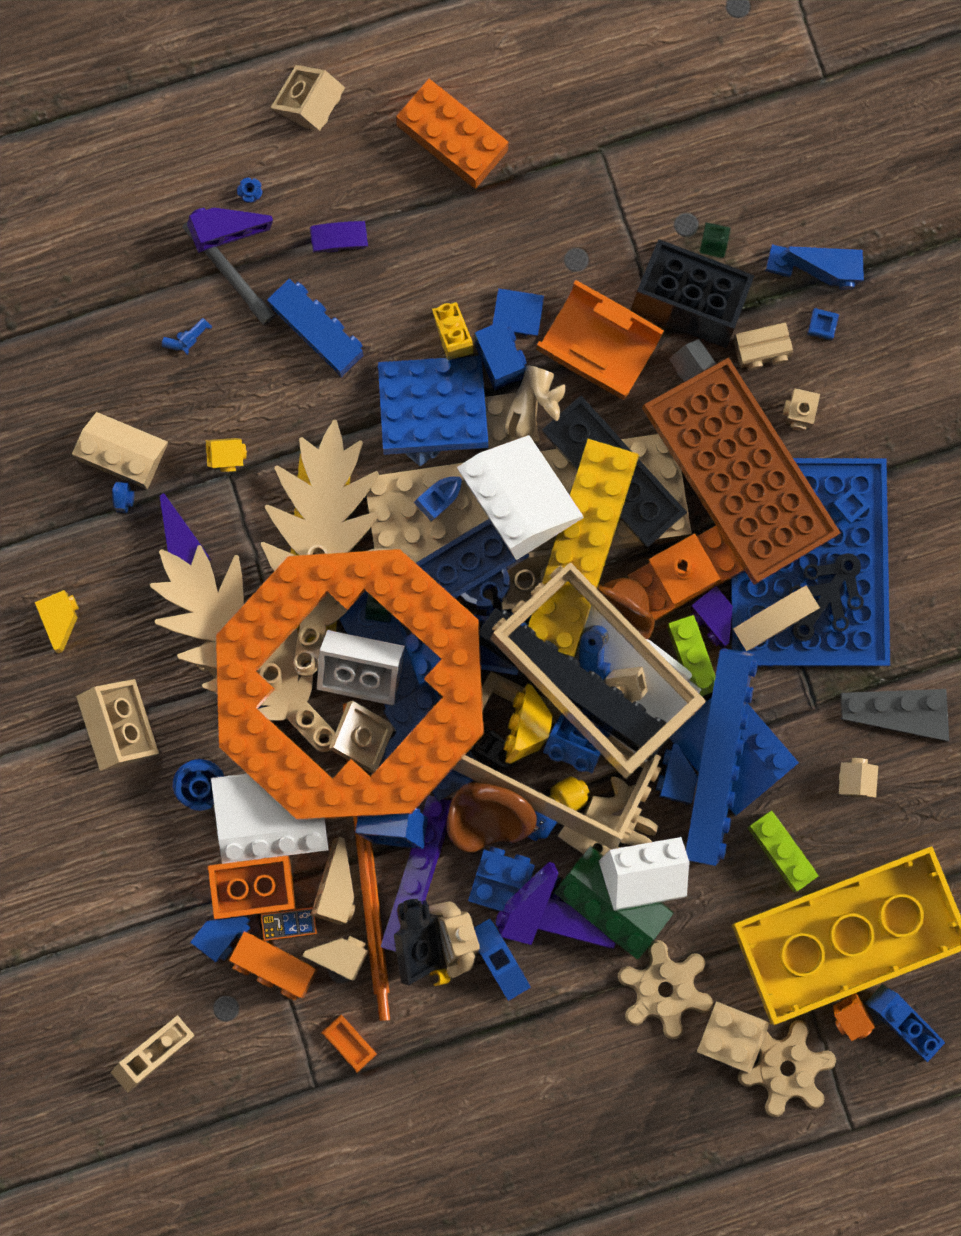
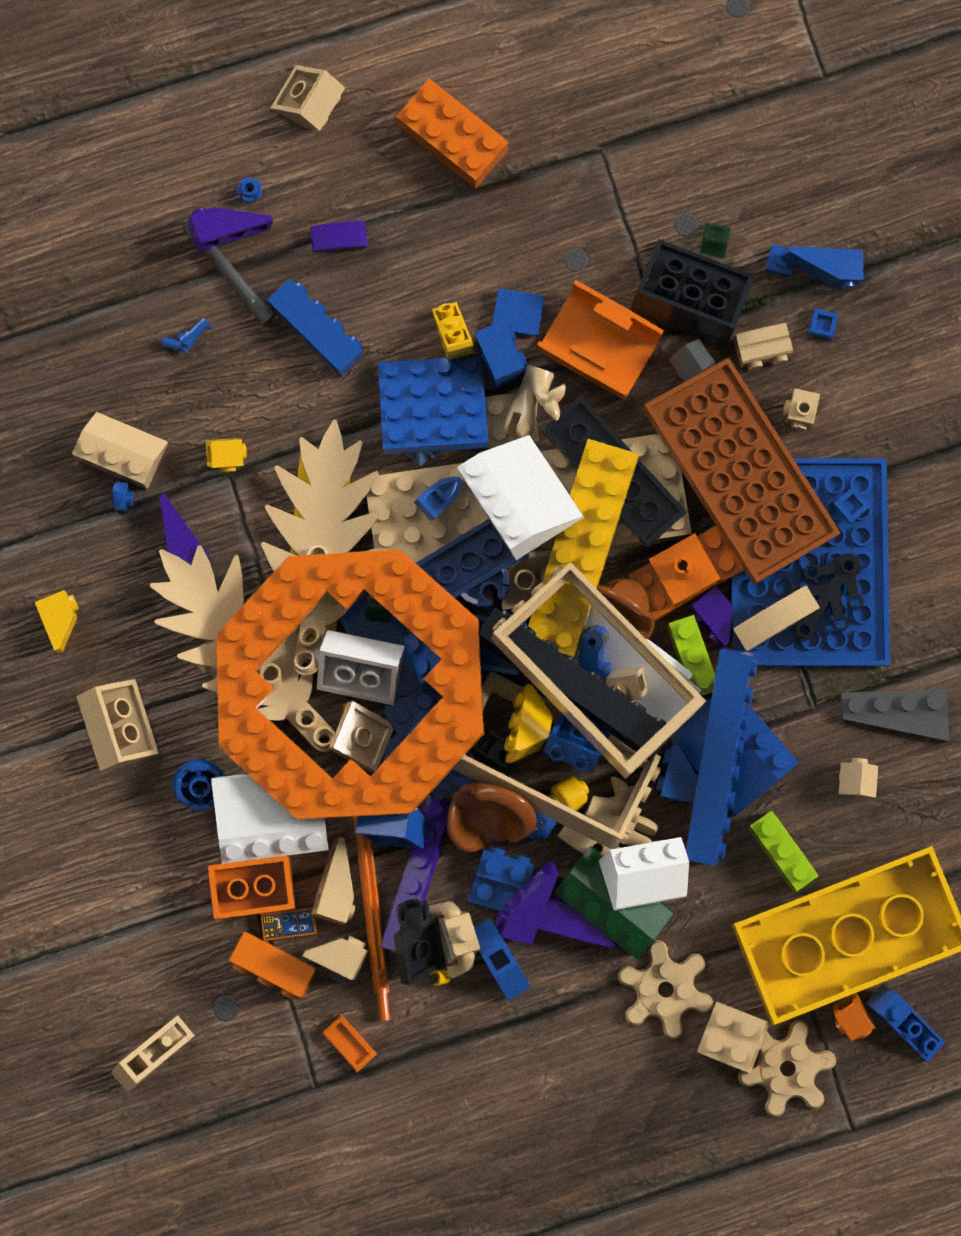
blue slope [190,916,251,962] -> none

